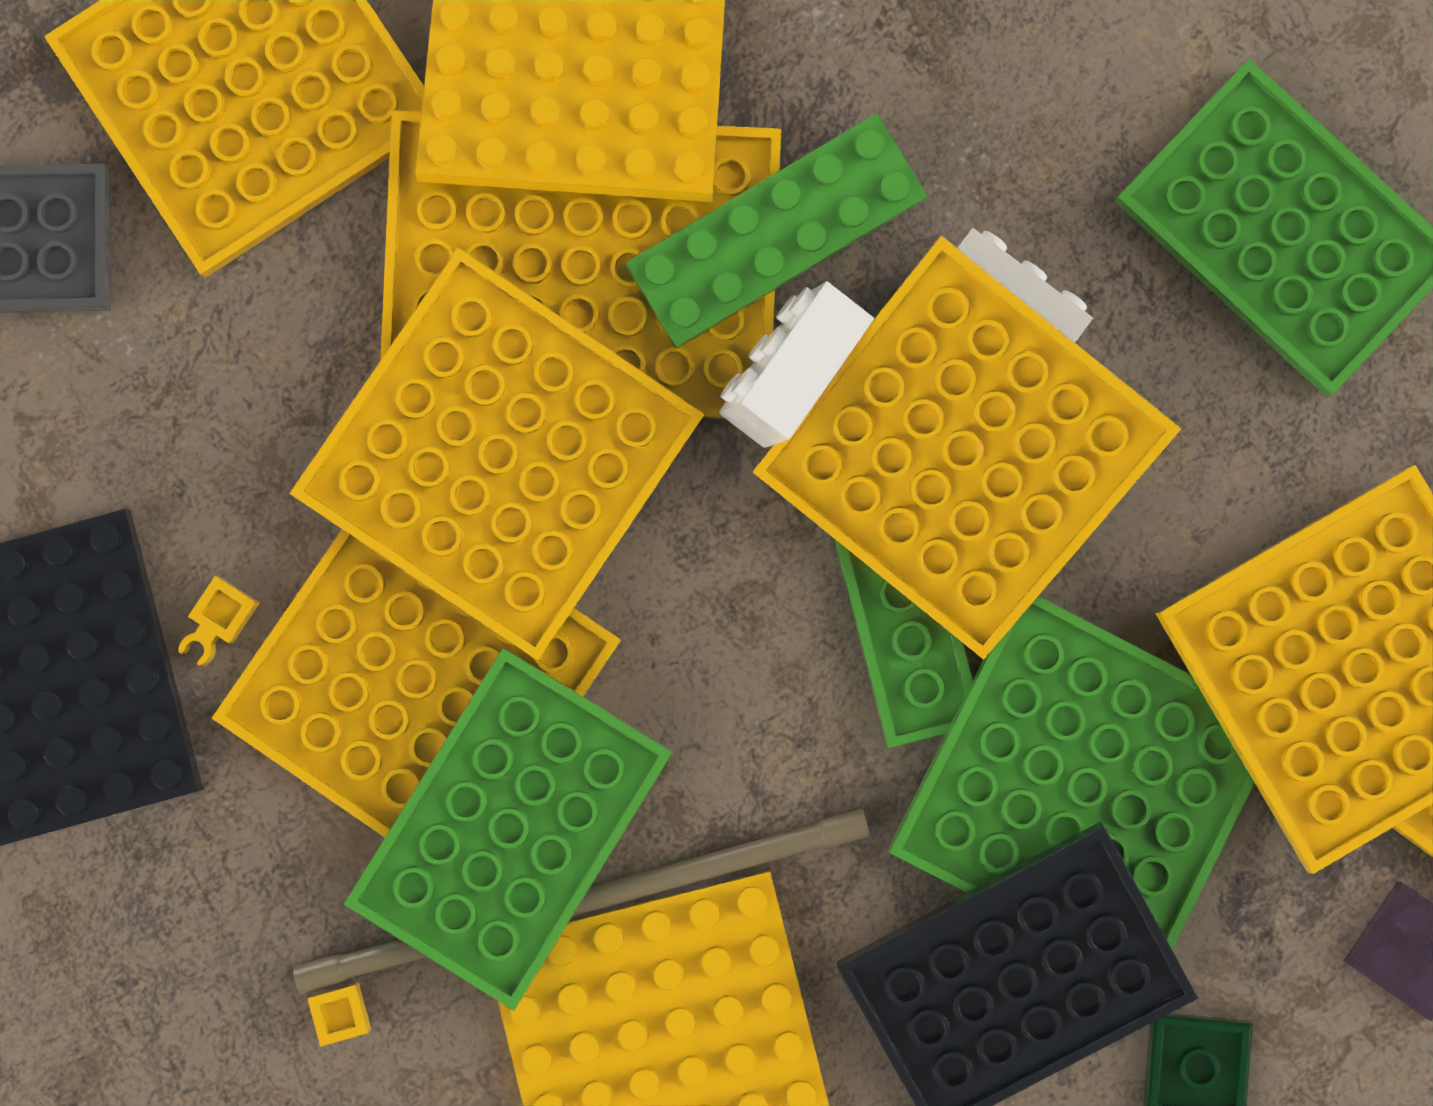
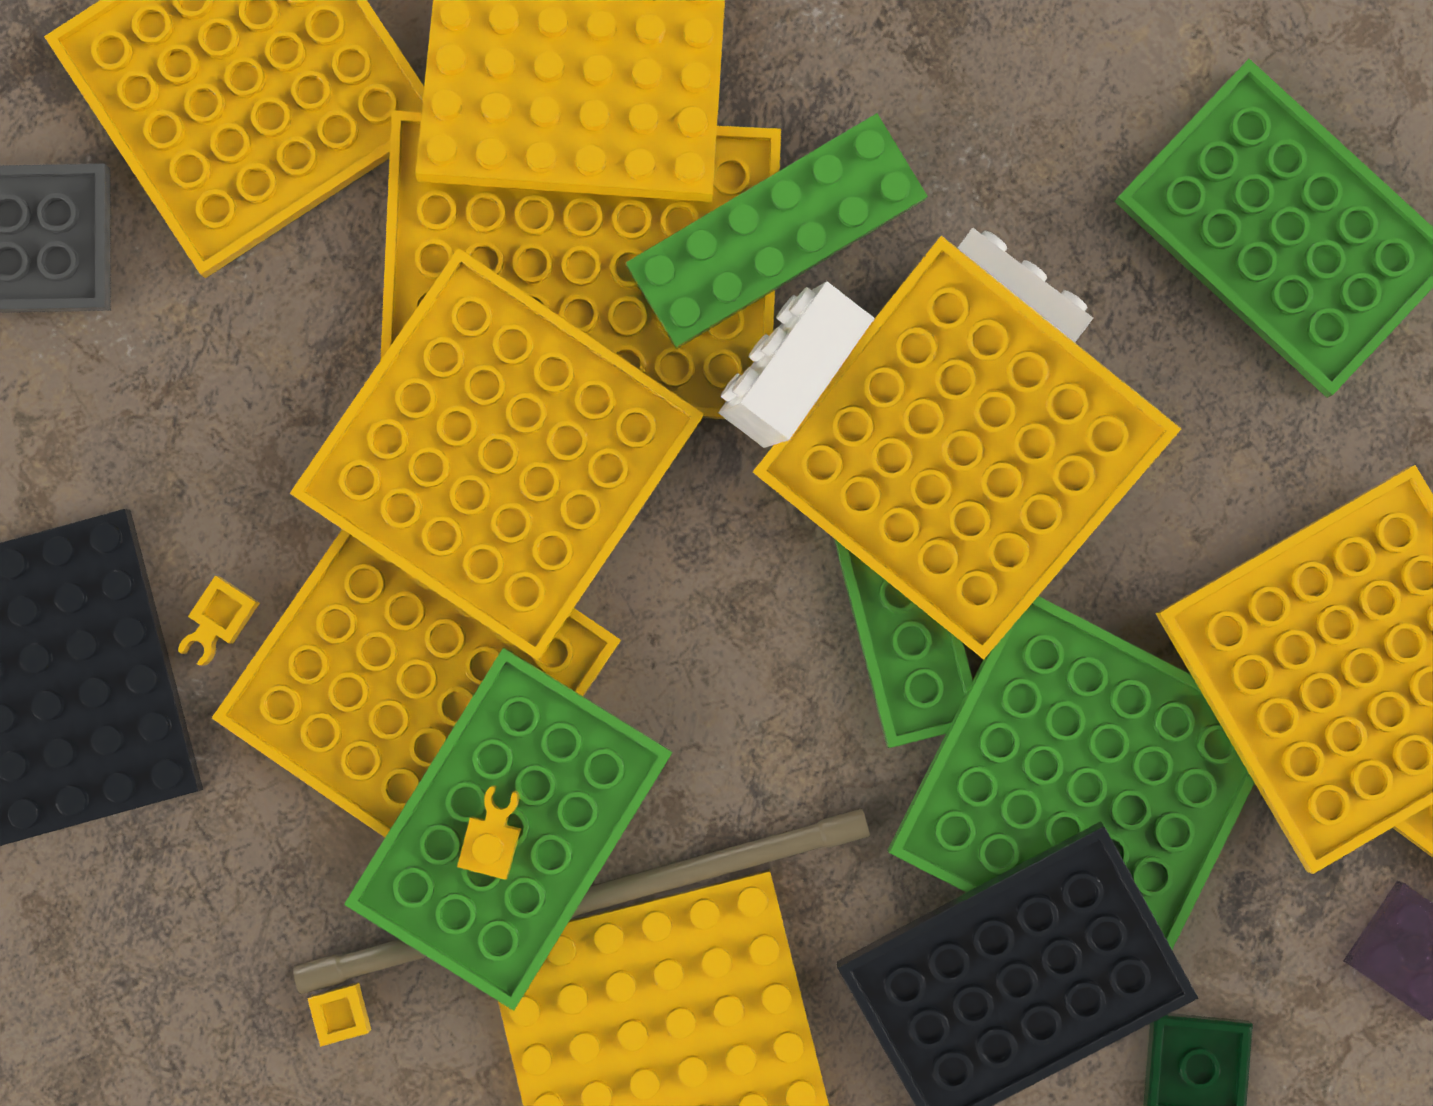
none -> yellow plate [457,785,521,880]

